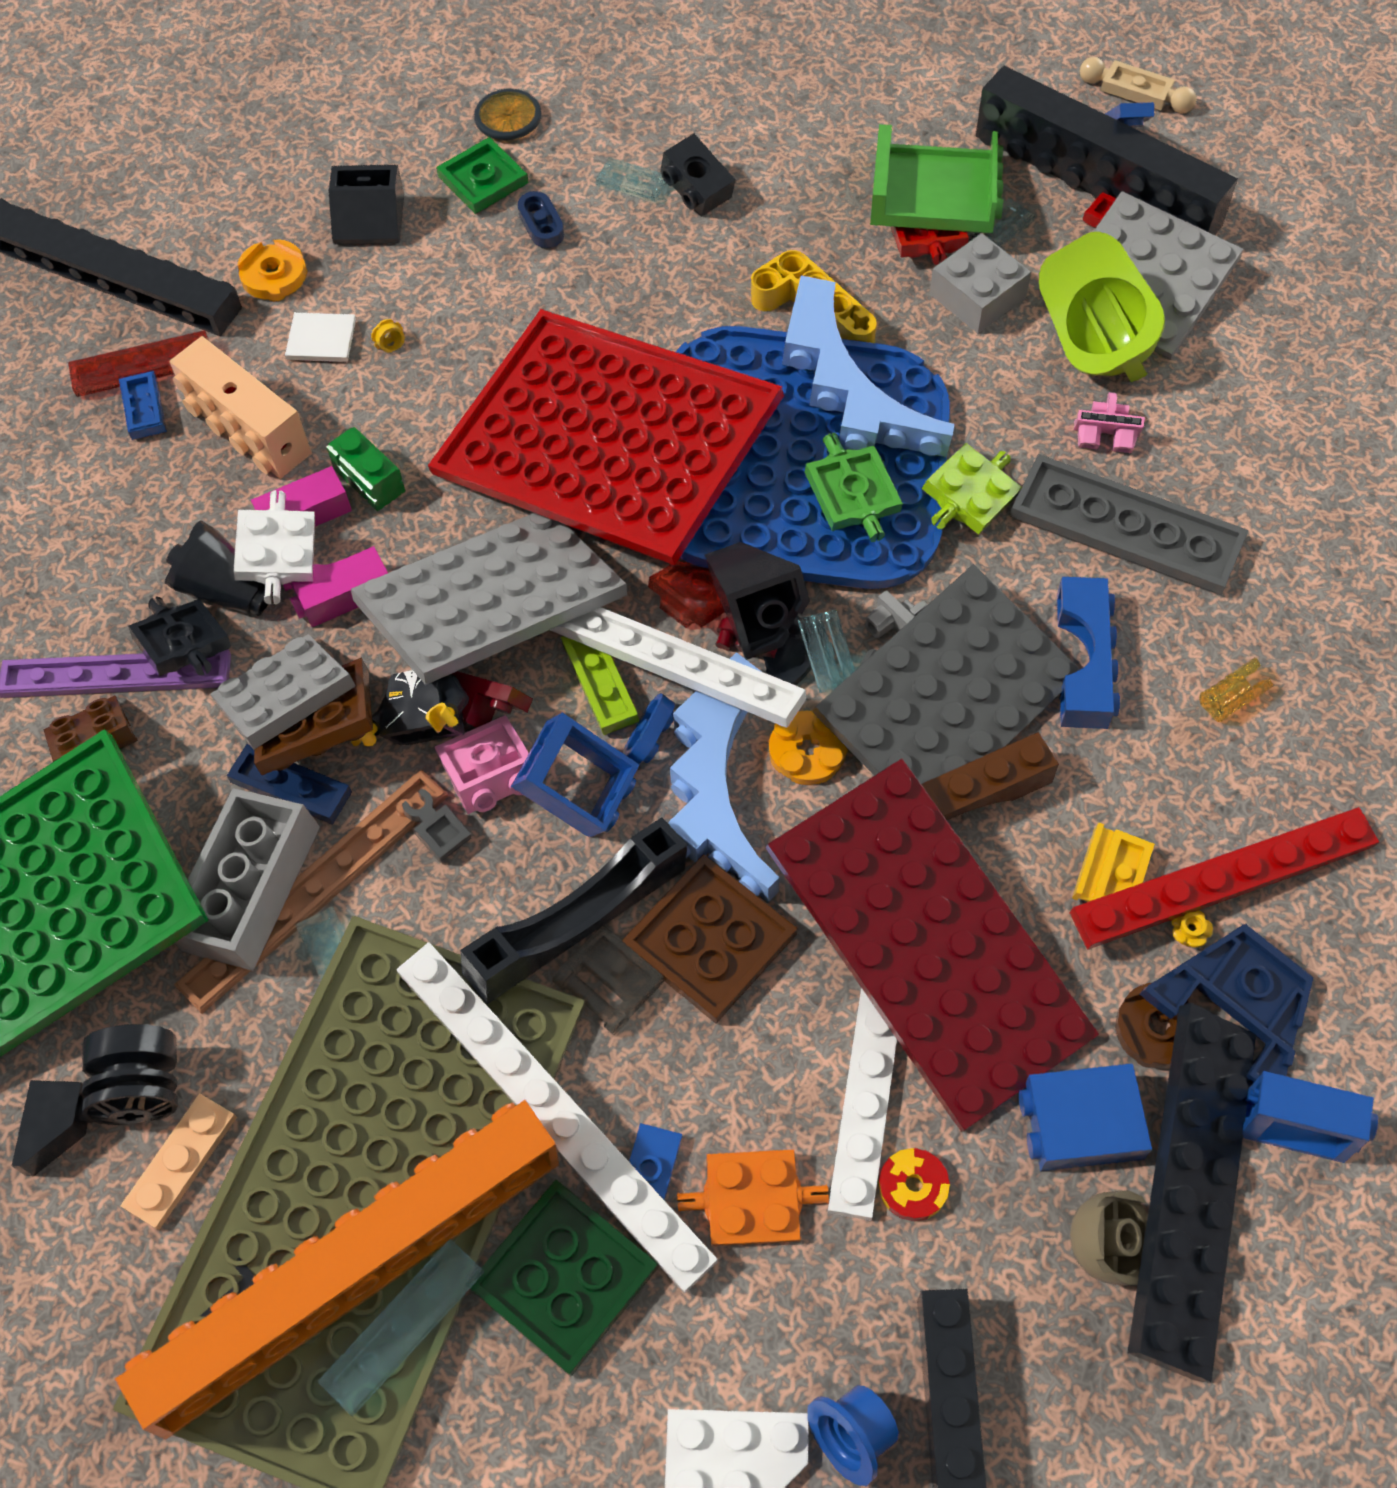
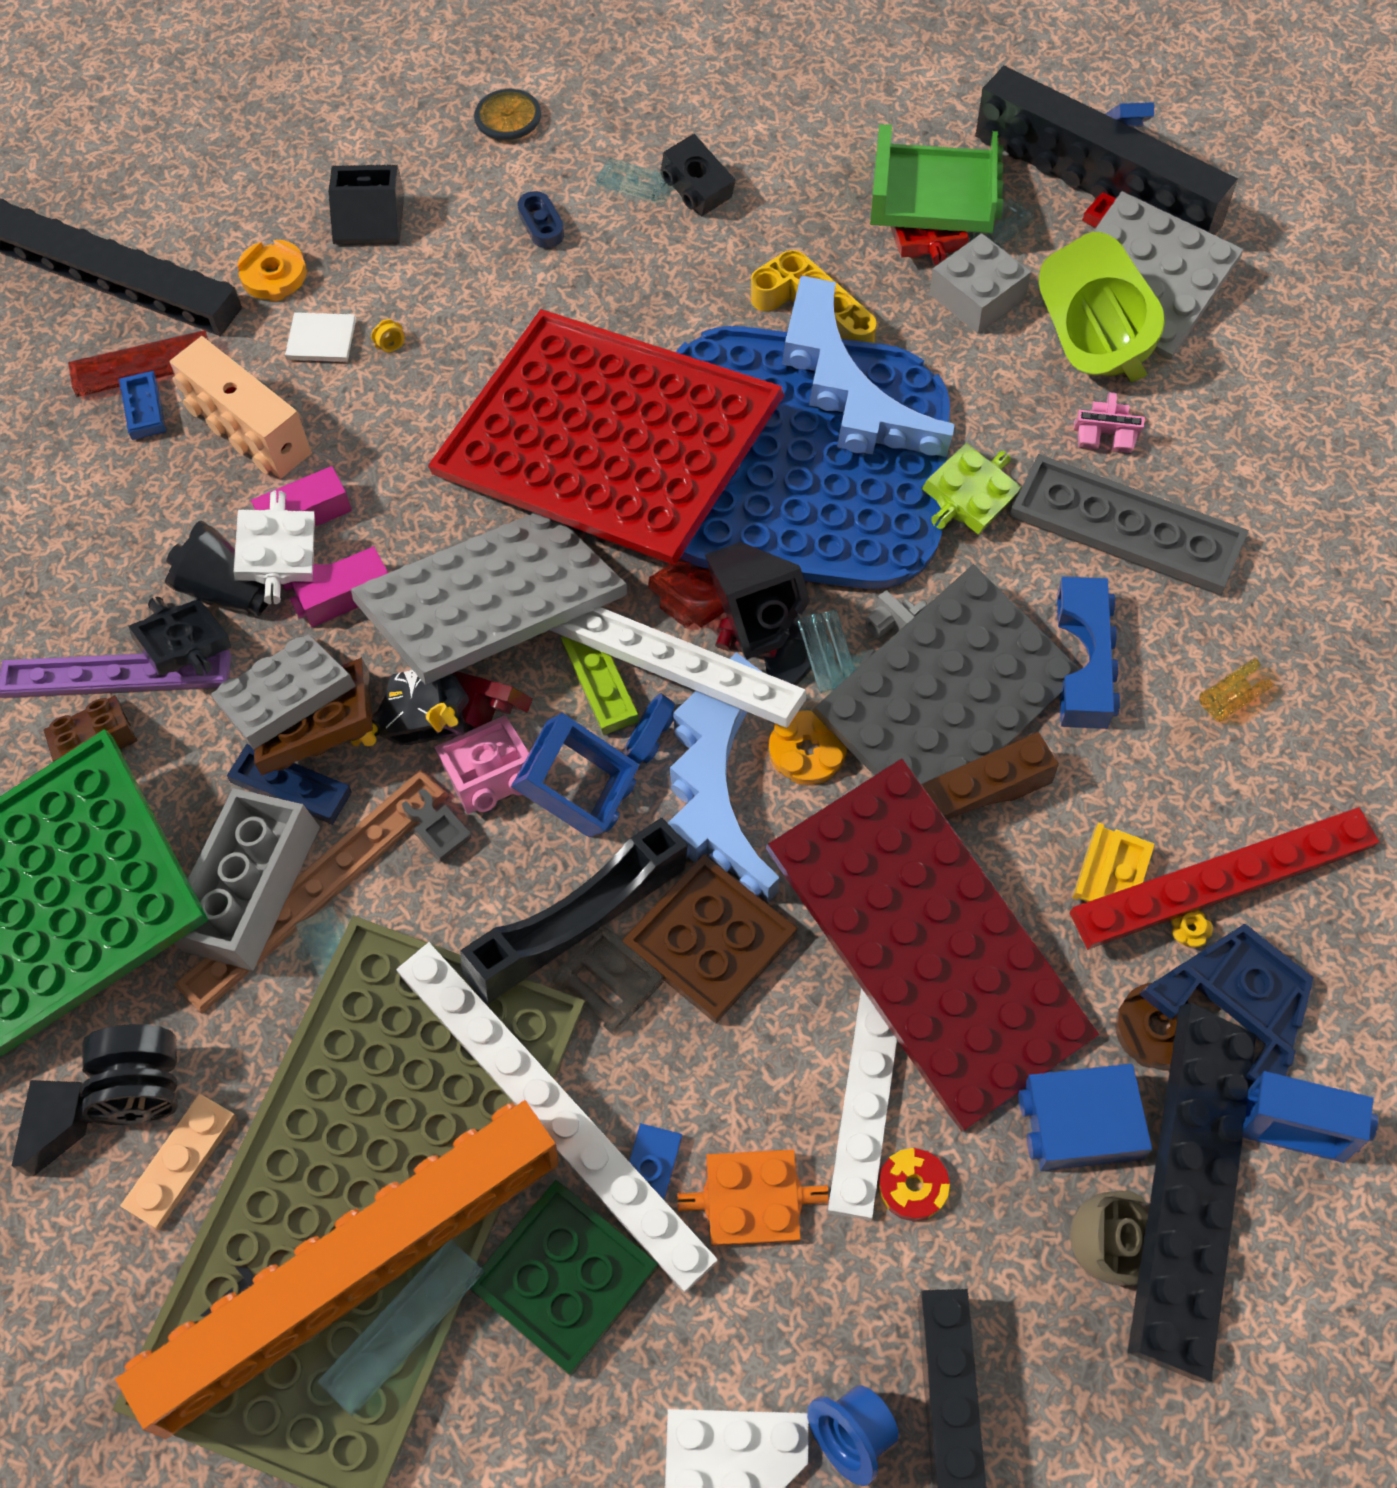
green brick [326,427,406,512] -> none
green plate [436,137,529,214] -> none
bright green plate [805,433,903,542] -> none
tan plate [1080,57,1197,114] -> none

